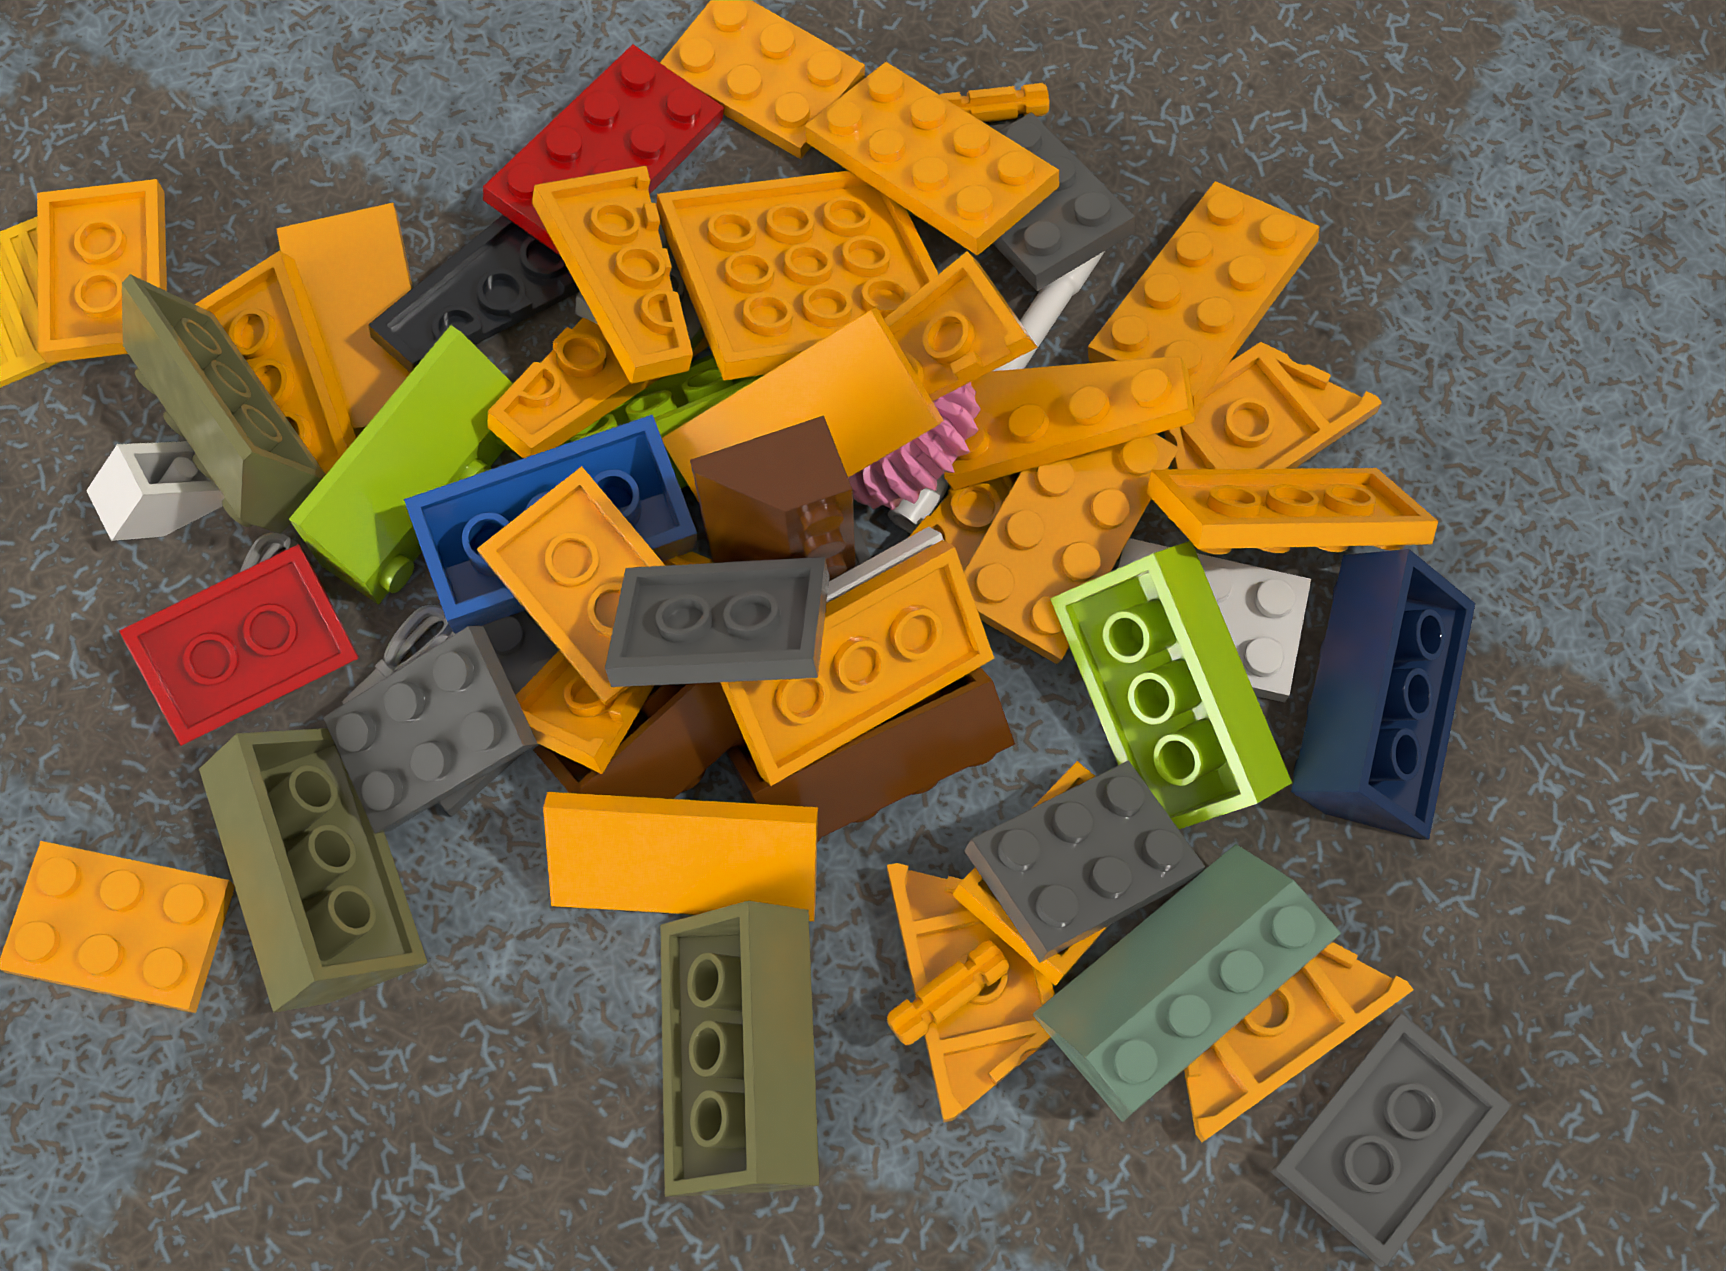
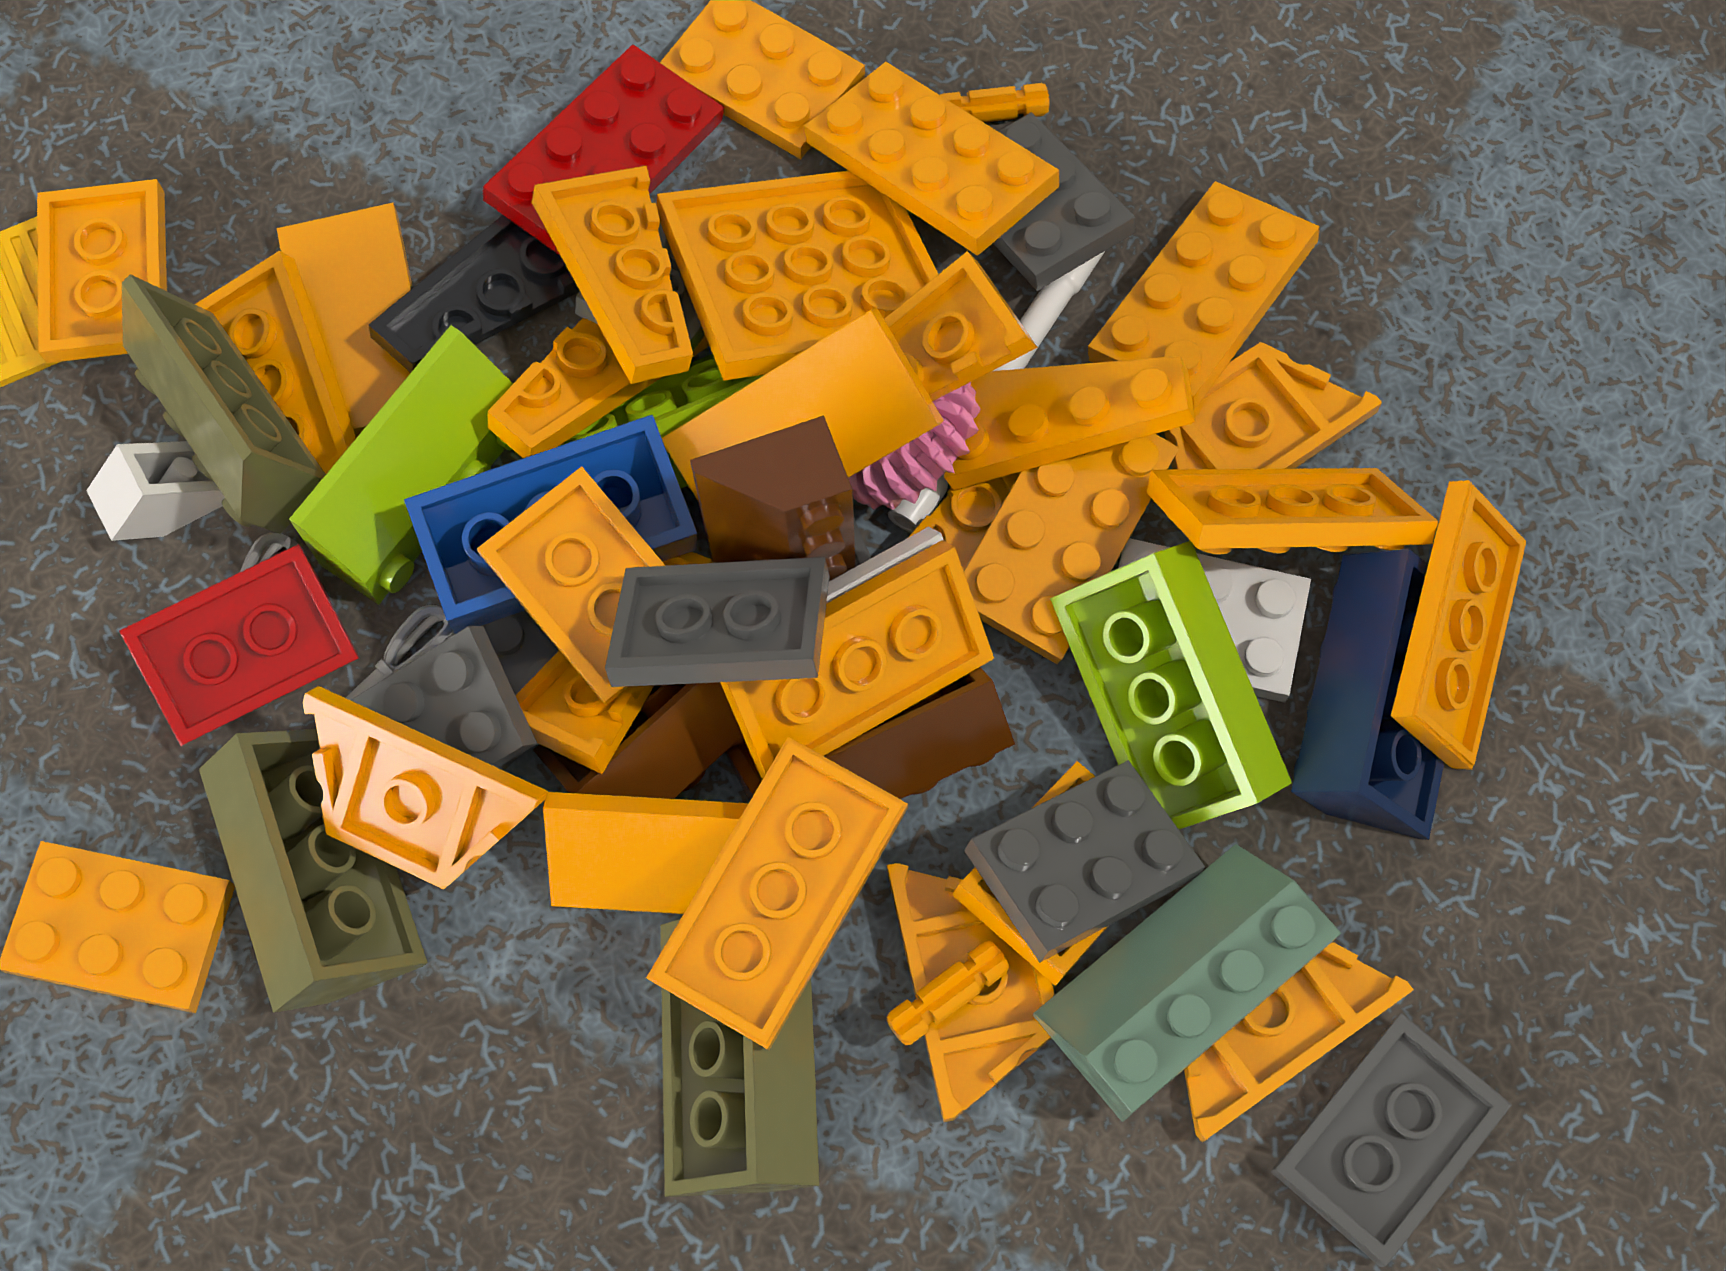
none -> light orange wing [303,686,548,889]
none -> light orange tile [646,737,908,1050]
none -> light orange tile [1391,480,1527,770]

